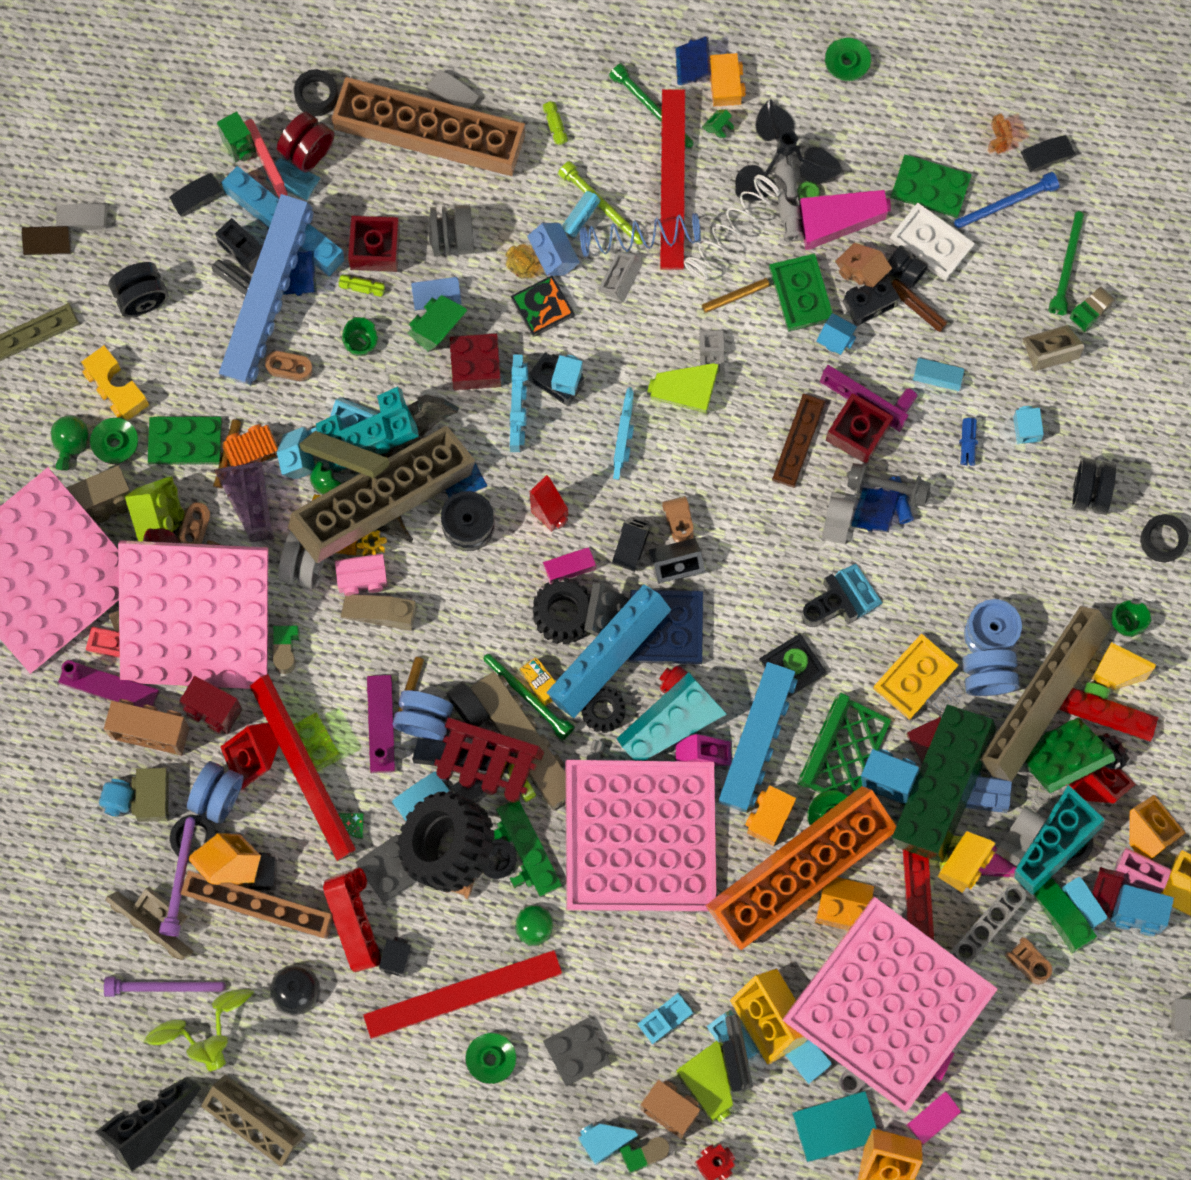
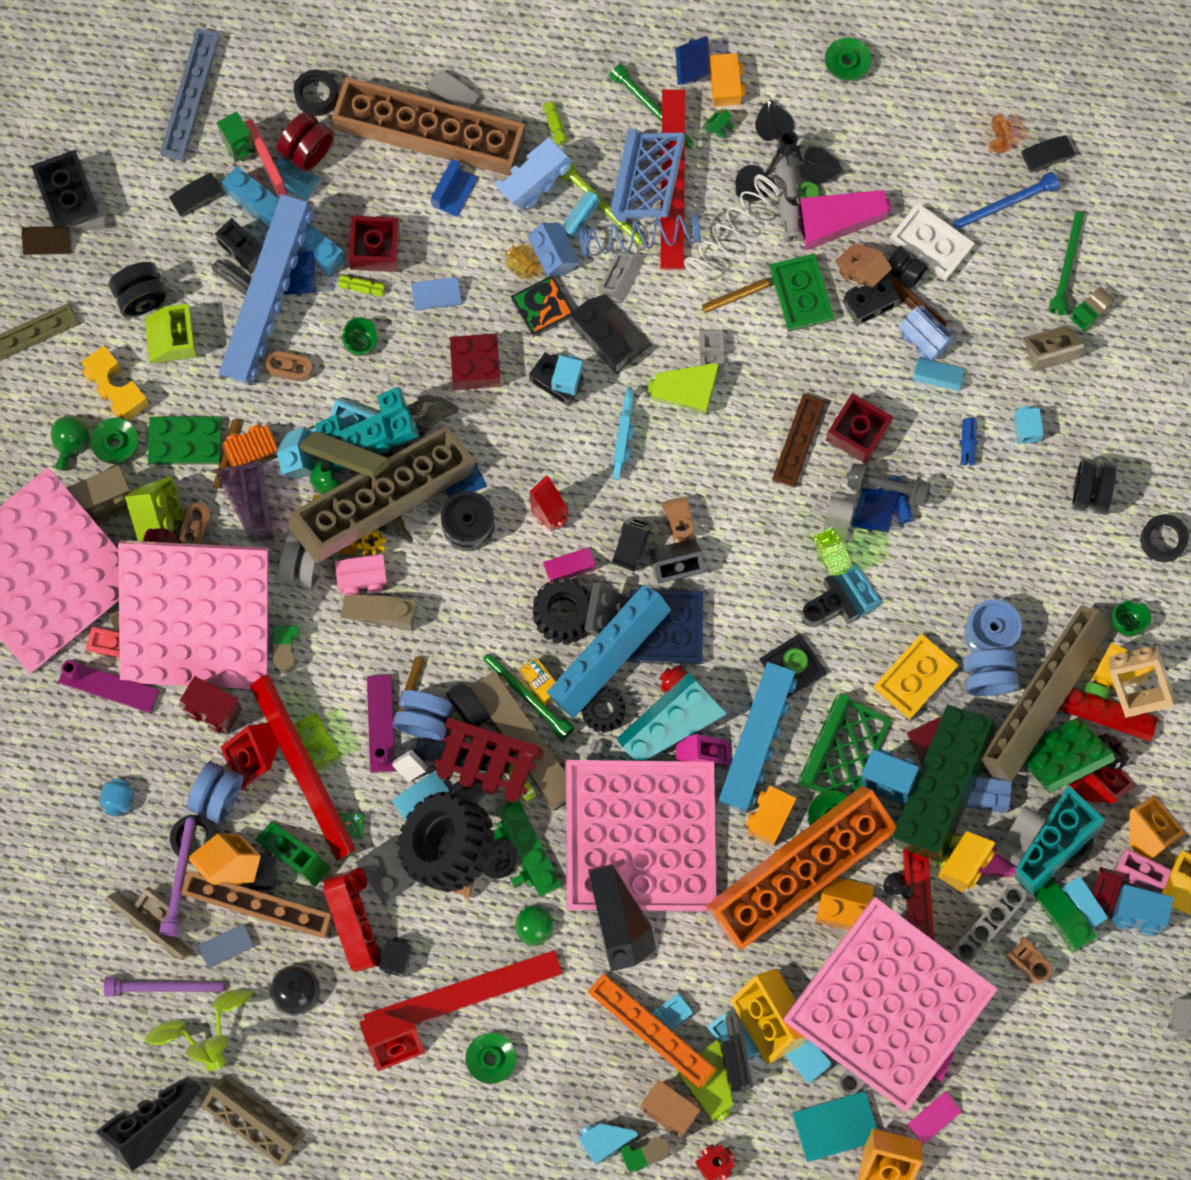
medium nougat brick [104,699,190,756] -> none
olive brick [131,768,169,822] -> none
green slope [407,295,467,352] -> none
dark grey wheel [428,204,474,257] -> none
medium azure hinge [510,355,528,452] -> none
dark grey plate [543,1018,611,1087] -> none
dark azure brick [816,313,857,355] -> none
magenta piece [820,365,917,432] -> none
green plate [890,154,972,218] -> none
none -> black slope [31,150,99,229]
none -> lime slope [145,303,197,364]
none -> sand blue plate [160,28,220,161]
none -> sand blue tile [198,923,254,969]
none -> green slope [256,821,331,887]
none -> red slope [359,1013,425,1072]
none -> white tile [392,750,428,782]
none -> blue panel [431,159,477,217]
none -> light blue wedge [494,137,573,211]
none -> black slope [569,294,652,374]
none -> black wedge [588,864,656,971]
none -> orange tile [588,973,717,1090]
none -> medium blue fence [610,129,685,222]
none -> clear neon green brick [811,527,853,576]
none -> black piece [883,872,914,900]
none -> brick [898,305,955,360]
none -> tan window [1109,645,1174,718]

